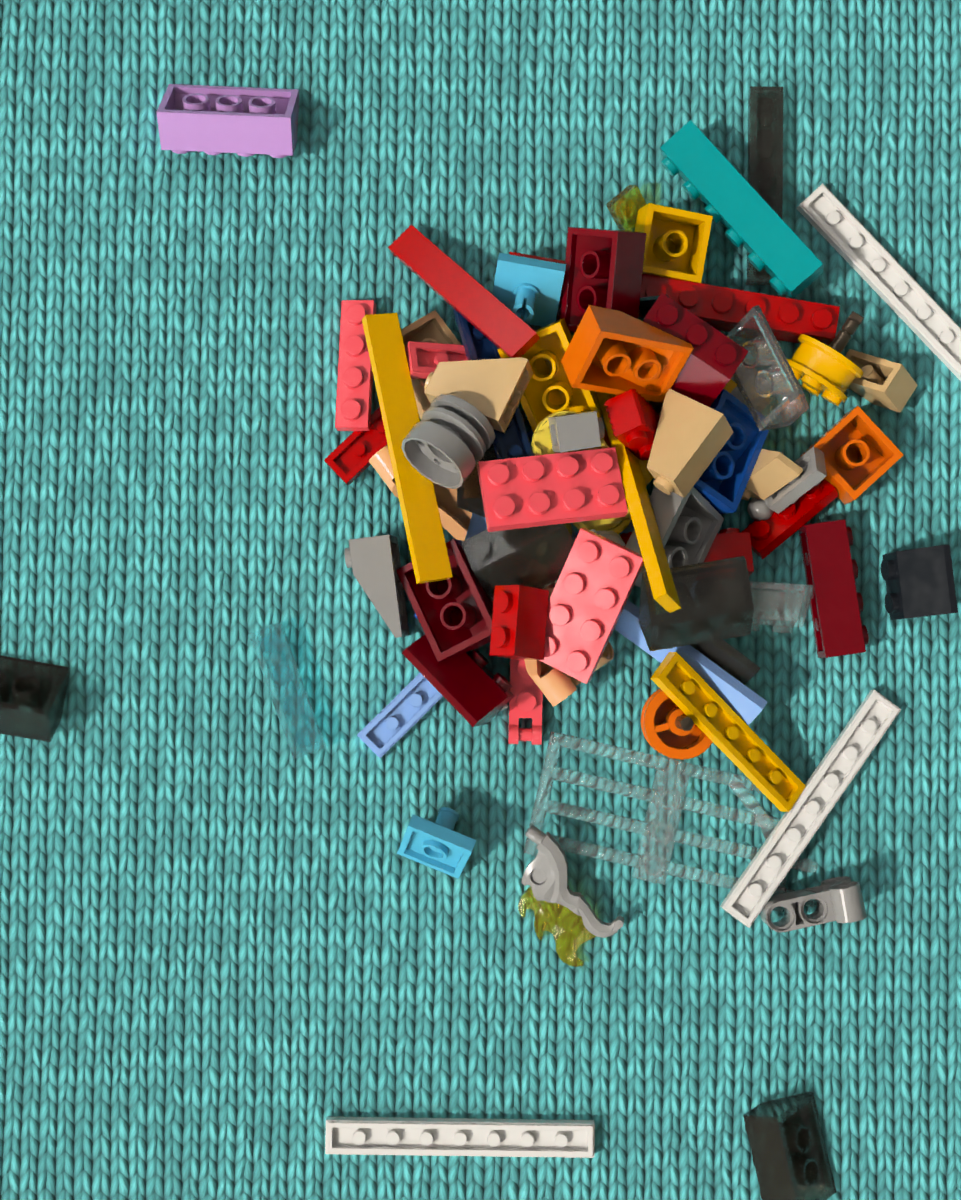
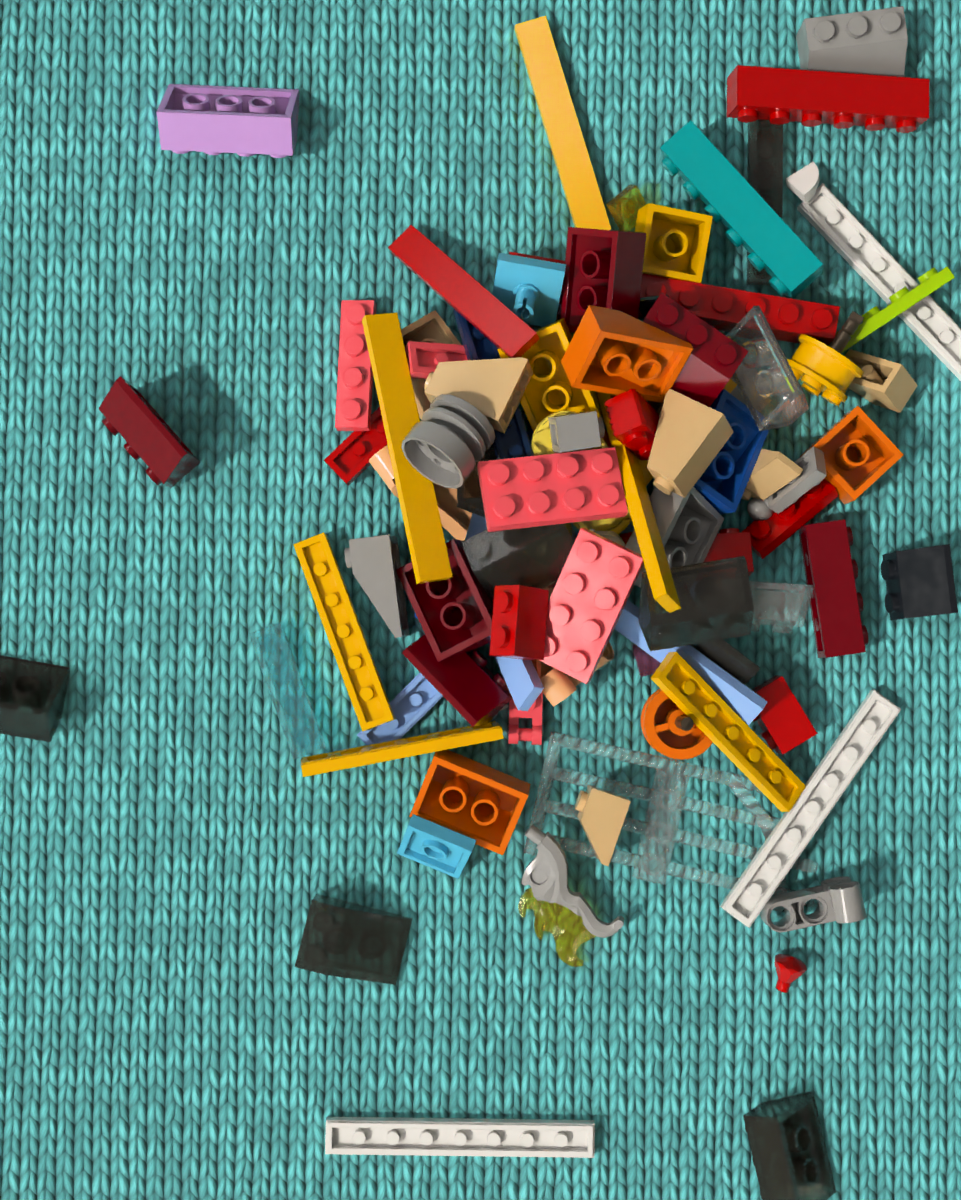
none -> dark red slope [99,376,200,488]
none -> yellow plate [293,532,395,731]
none -> clear smoke slope [295,894,413,985]
none -> yellow tile [301,721,504,777]
none -> orange slope [409,750,531,855]
none -> light blue tile [488,642,544,711]
none -> yellow tile [514,16,612,230]
none -> tan slope [575,785,631,867]
none -> clear pink tile [631,644,661,677]
none -> red brick [727,65,930,133]
none -> red brick [752,675,818,754]
none -> red rock [775,954,807,993]
none -> white tile [786,162,820,203]
none -> light grey slope [796,6,908,77]
none -> lime plate [829,266,955,353]

